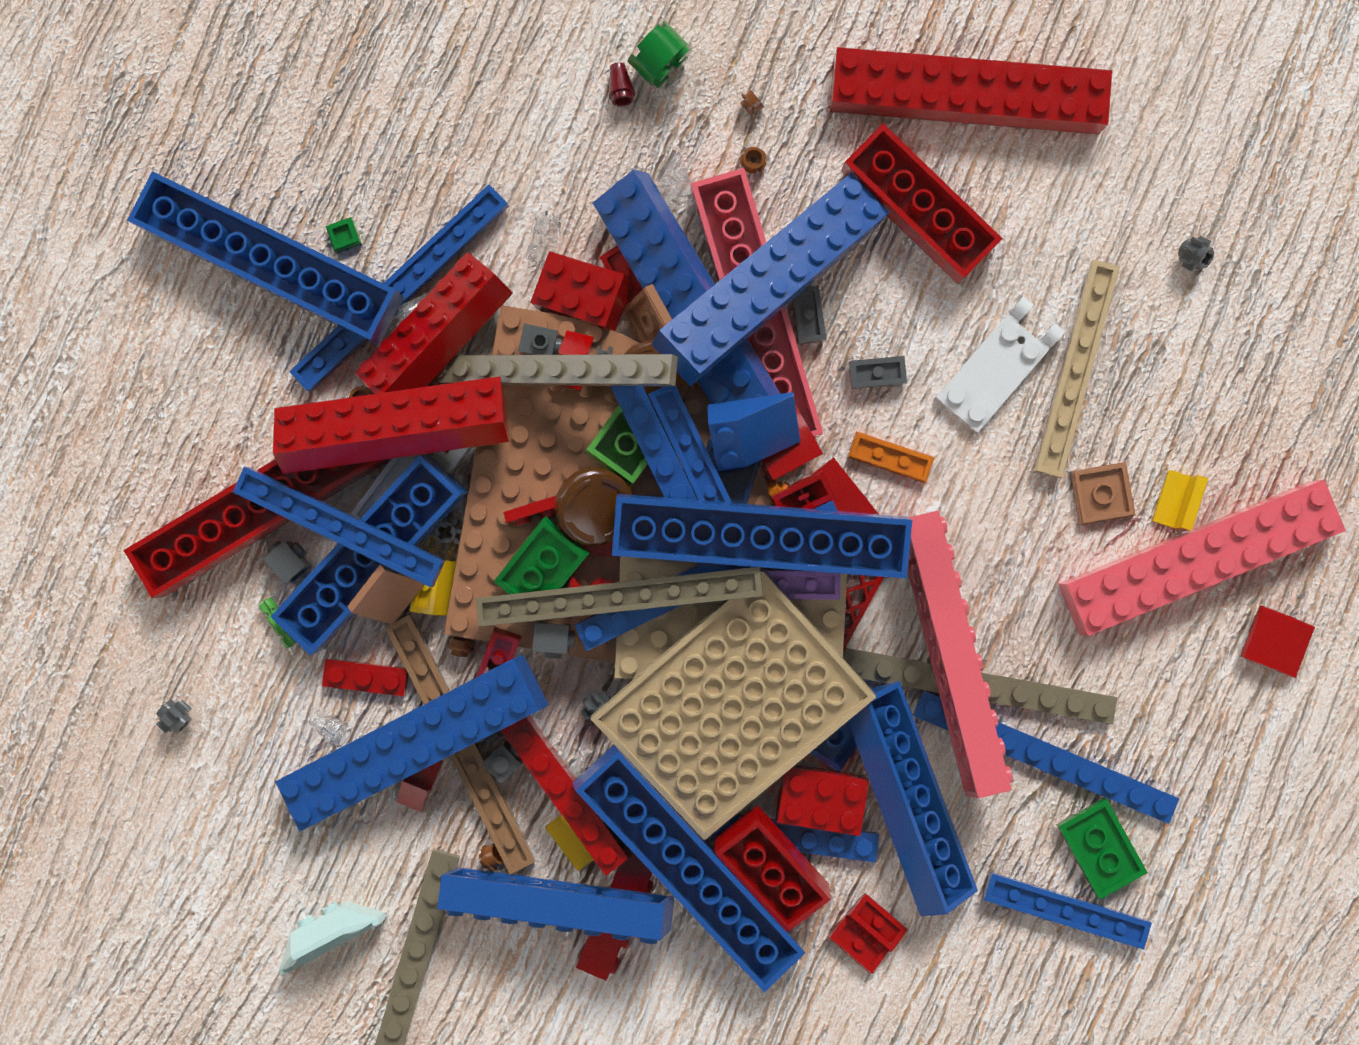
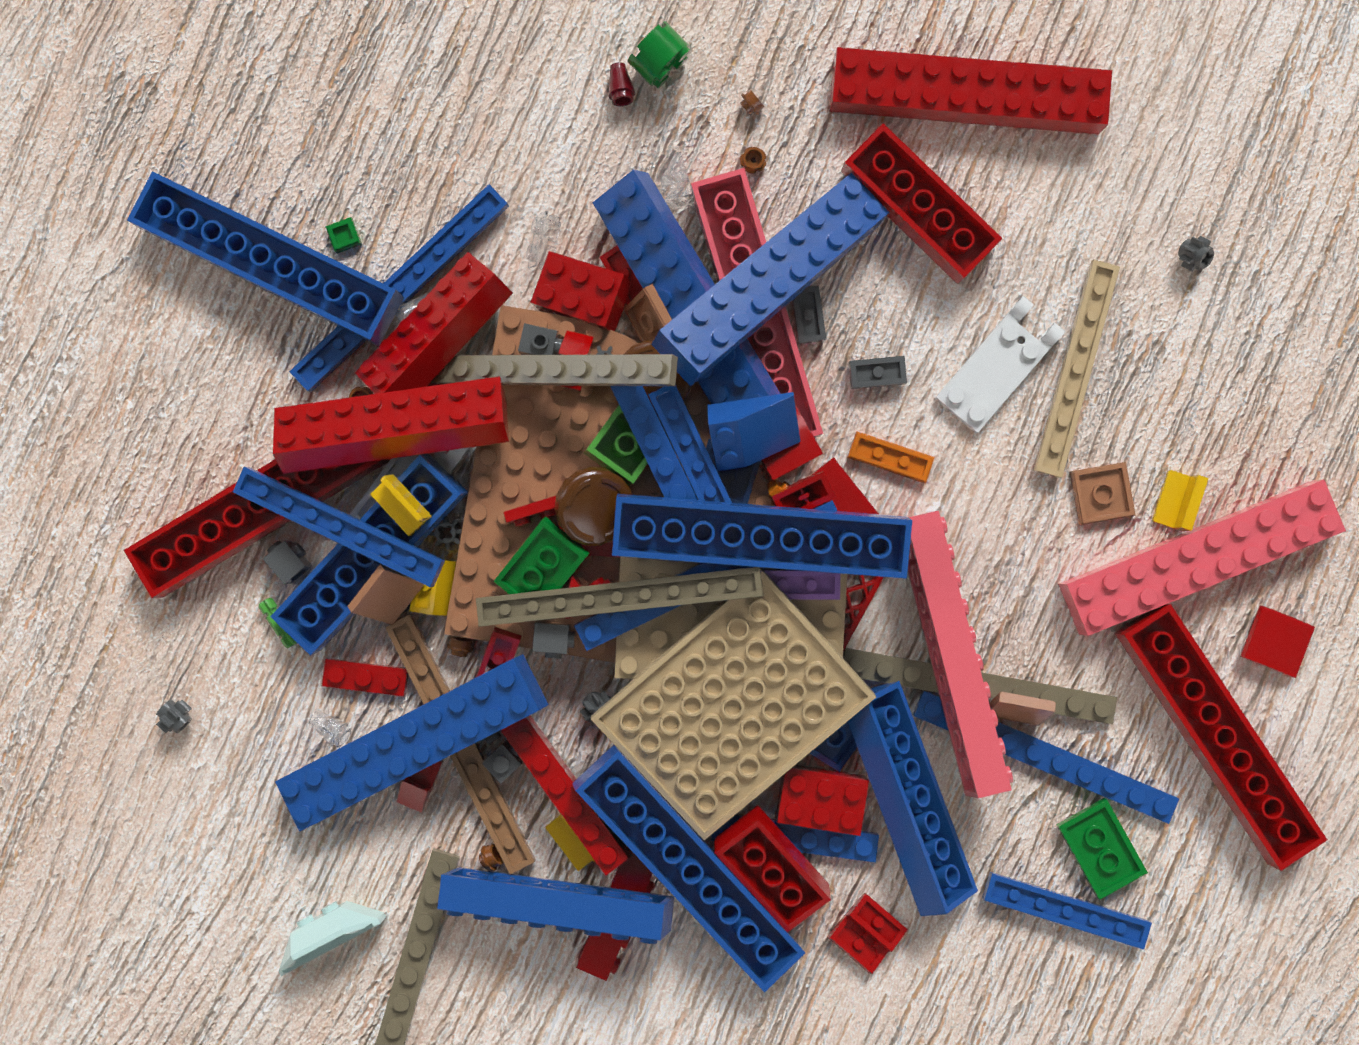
none -> yellow panel [370,474,432,536]
none -> nougat tile [989,692,1056,726]
none -> red brick [1114,604,1328,871]

